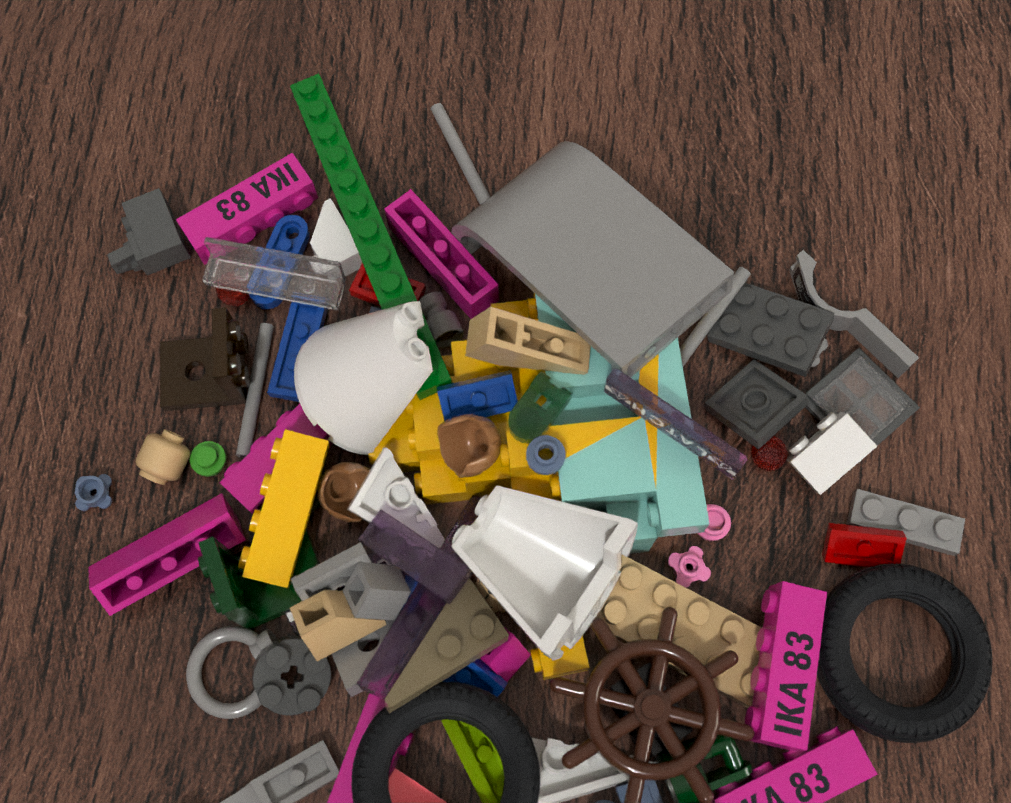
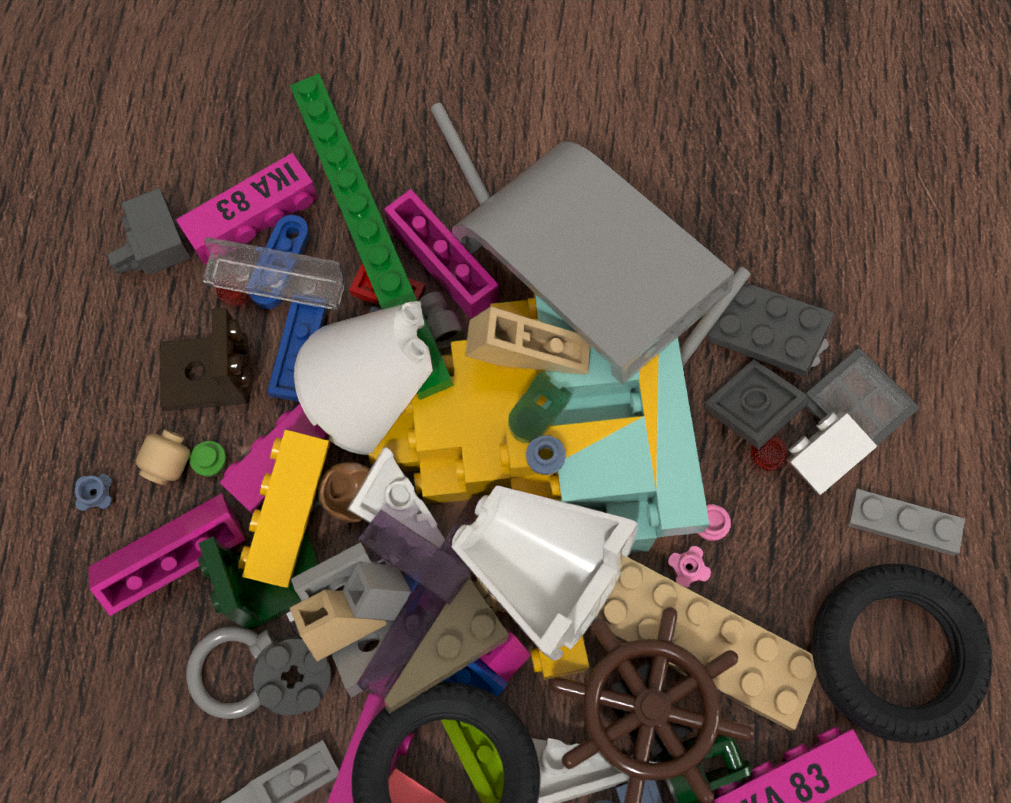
light grey piece [236,323,274,458] -> none
white slope [310,198,362,284] -> none
blue plate [437,370,519,421] -> none
medium nougat hair [437,414,502,478] -> none
clear purple tile [603,368,748,480] -> none
dark pink brick [745,581,827,751] -> none
light grey piece [789,250,919,378] -> none
red plate [822,523,907,567] -> none

